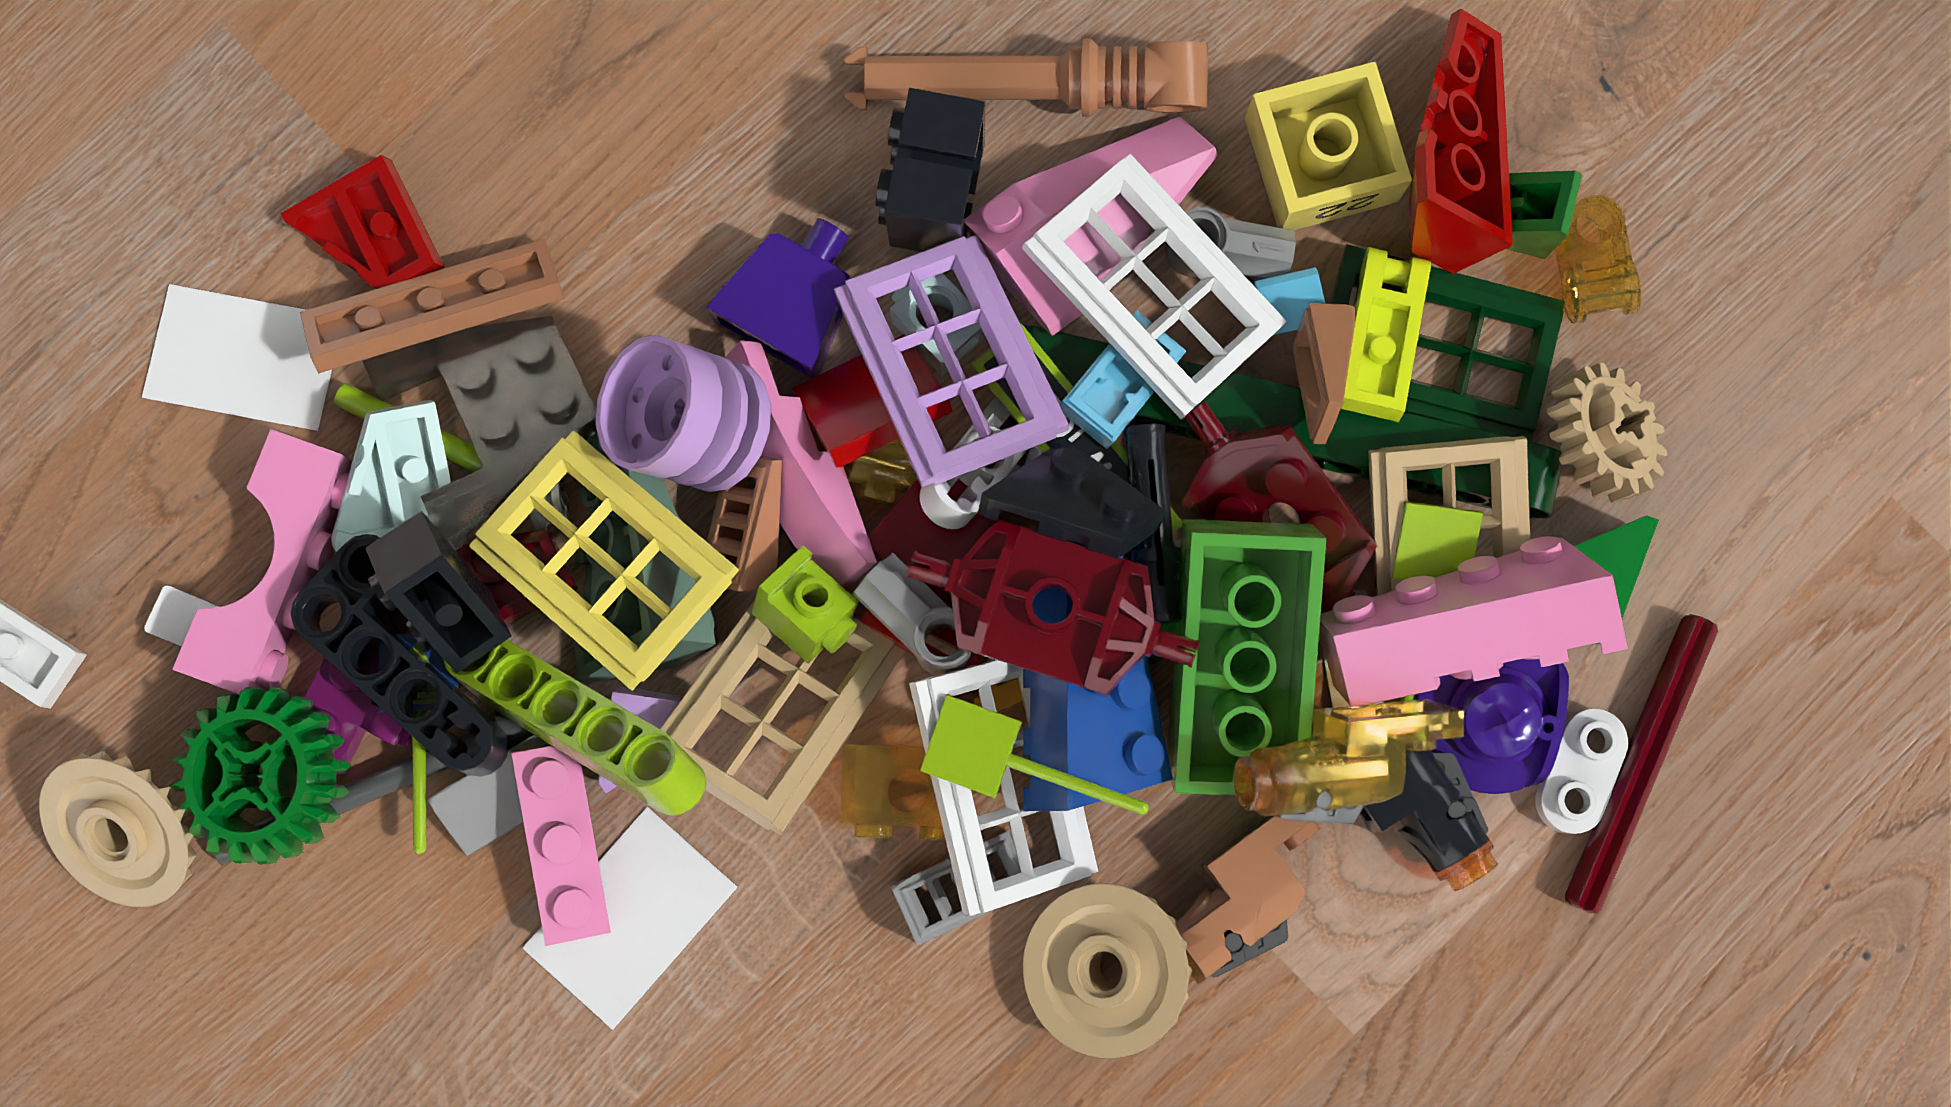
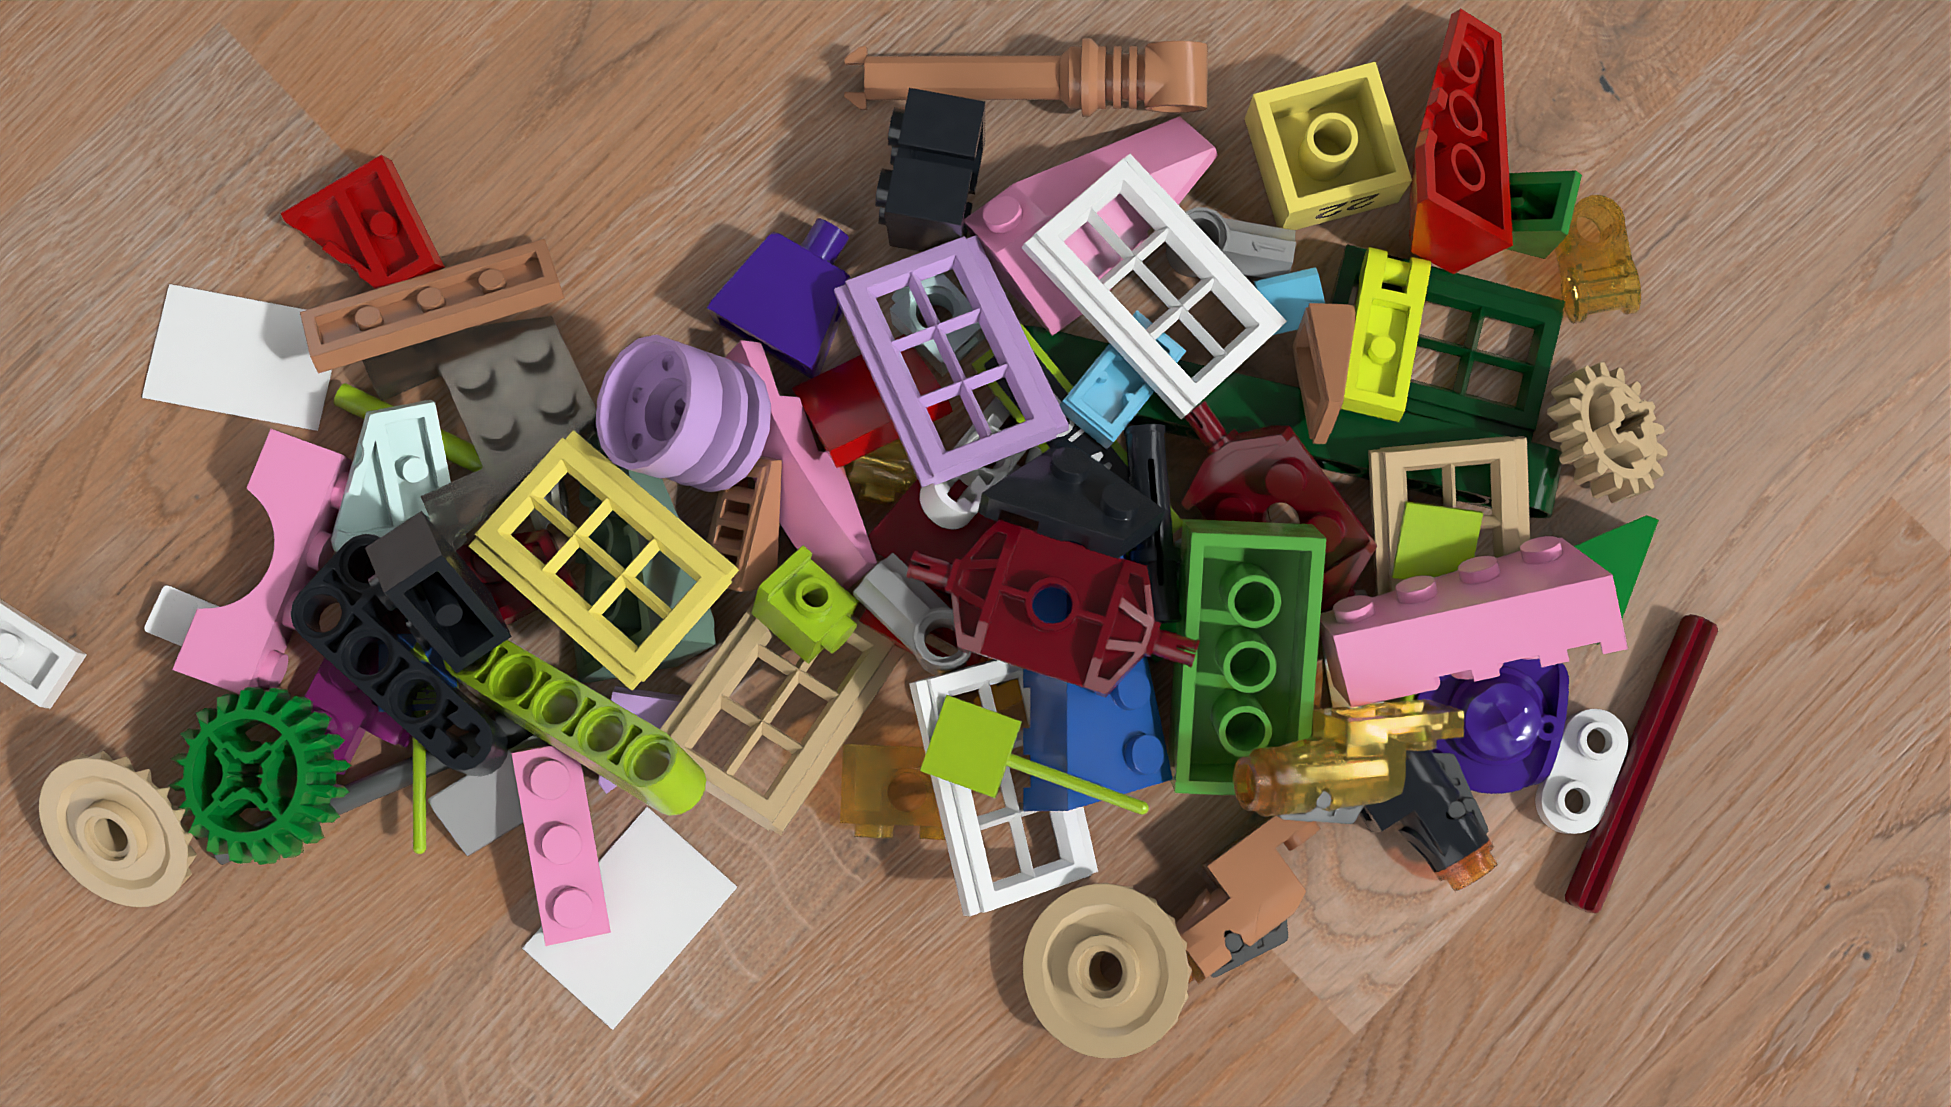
light grey slope [891,831,1020,946] -> none

